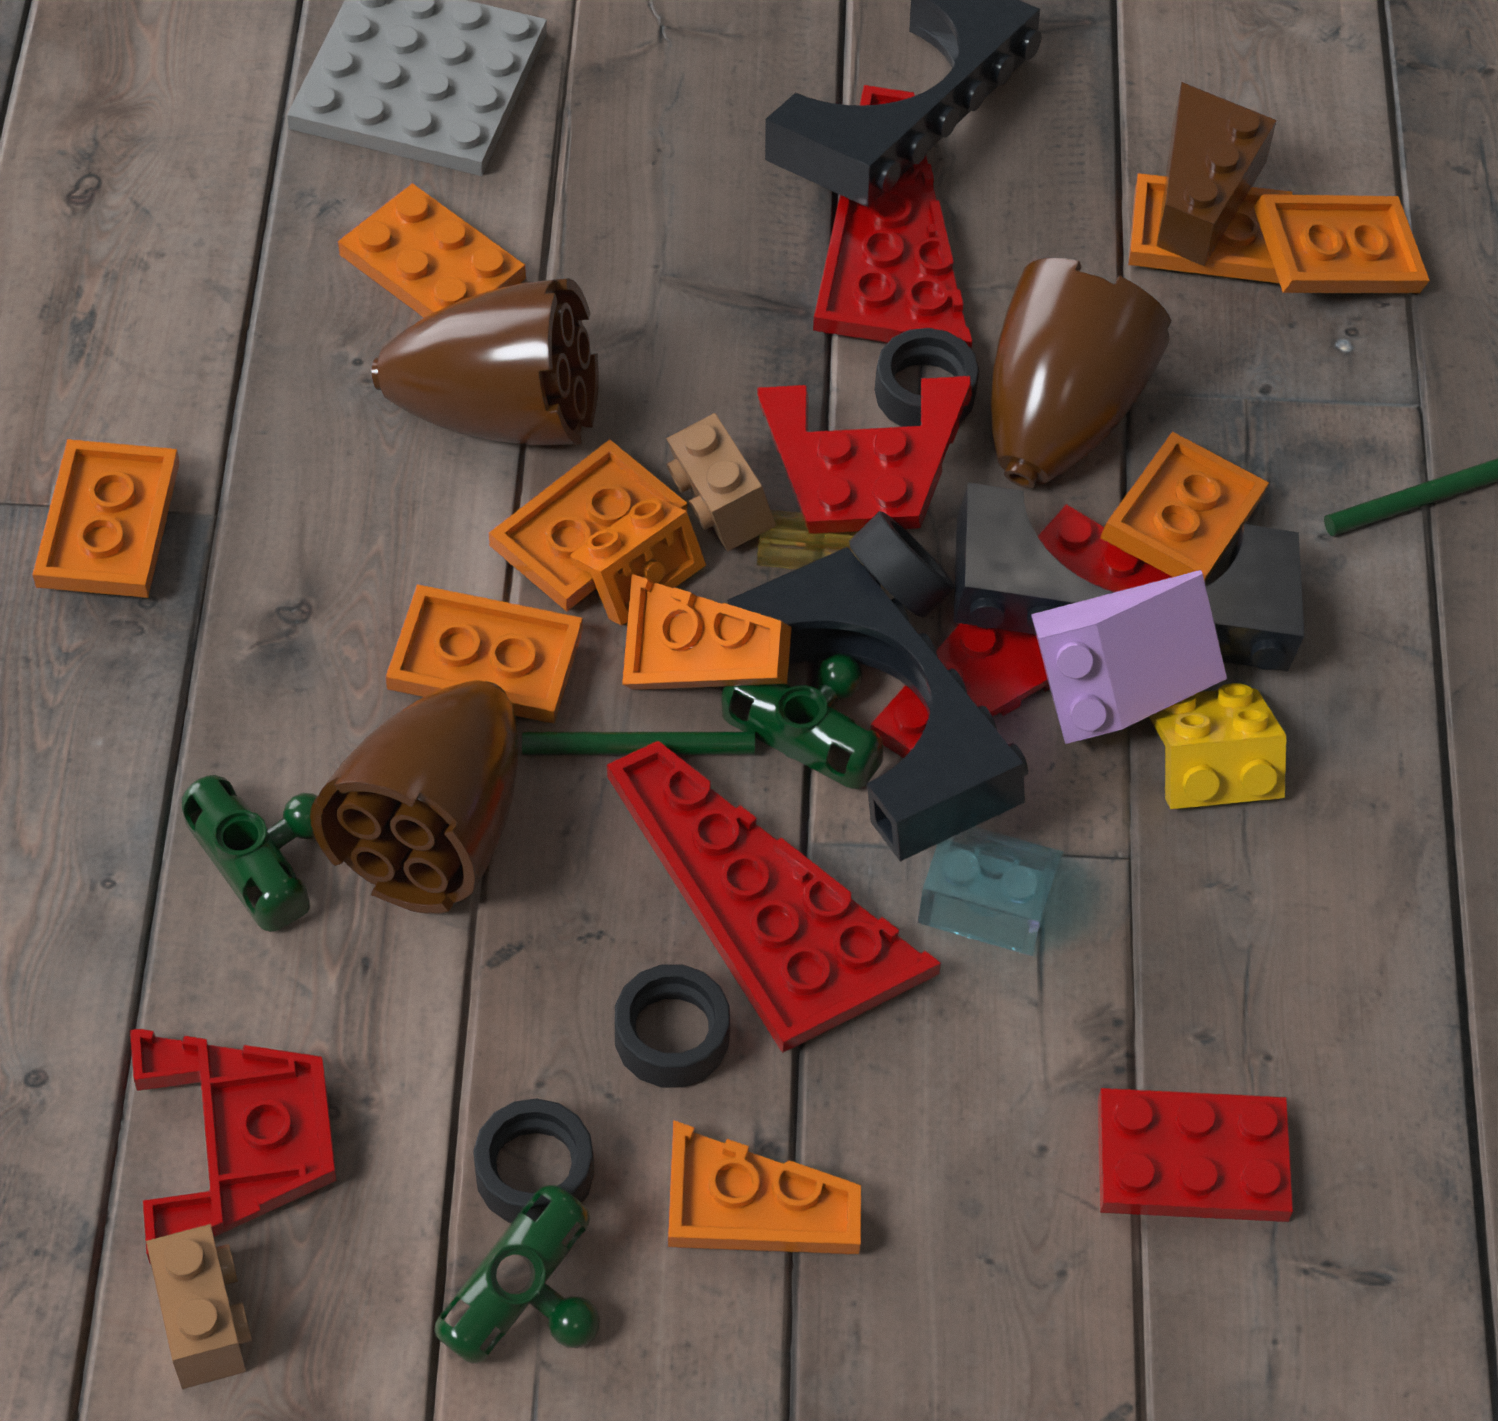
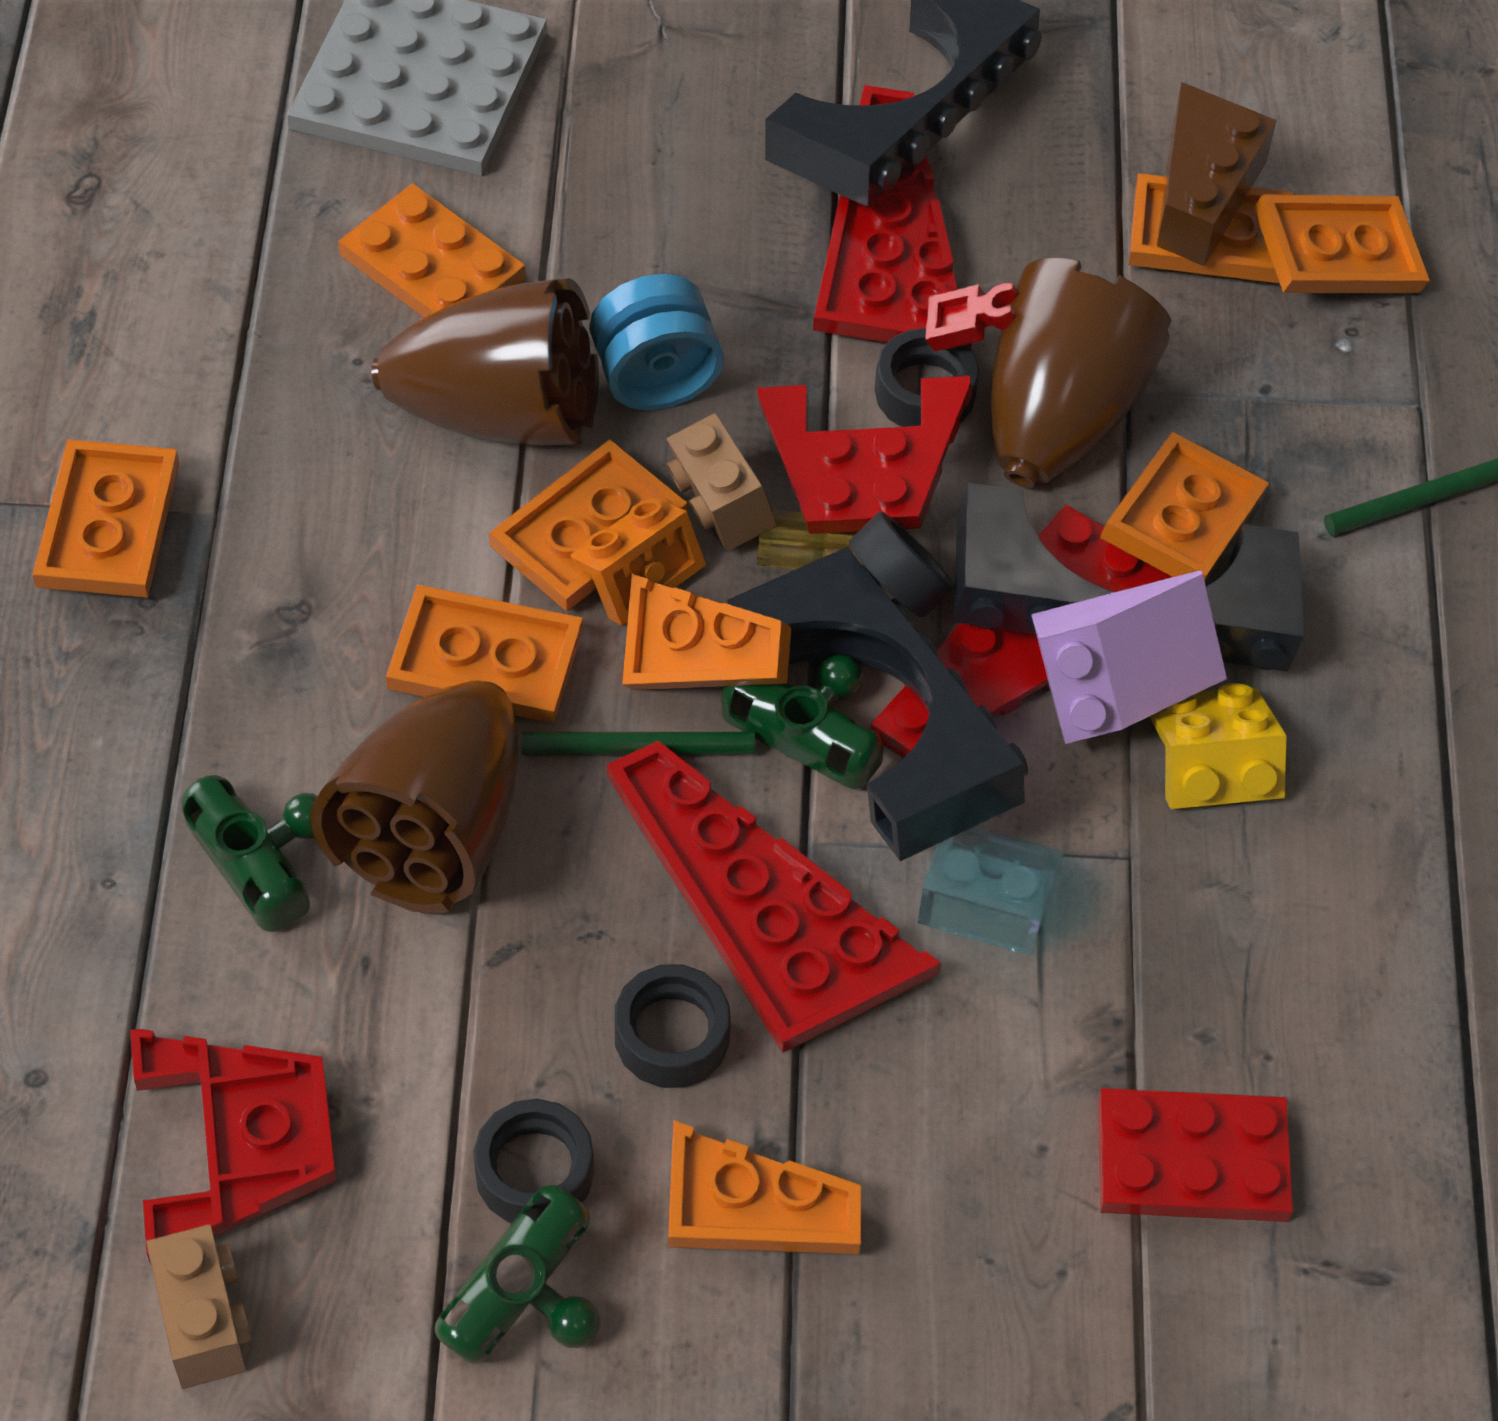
none -> dark azure wheel [589,274,725,411]
none -> red plate [925,283,1018,352]

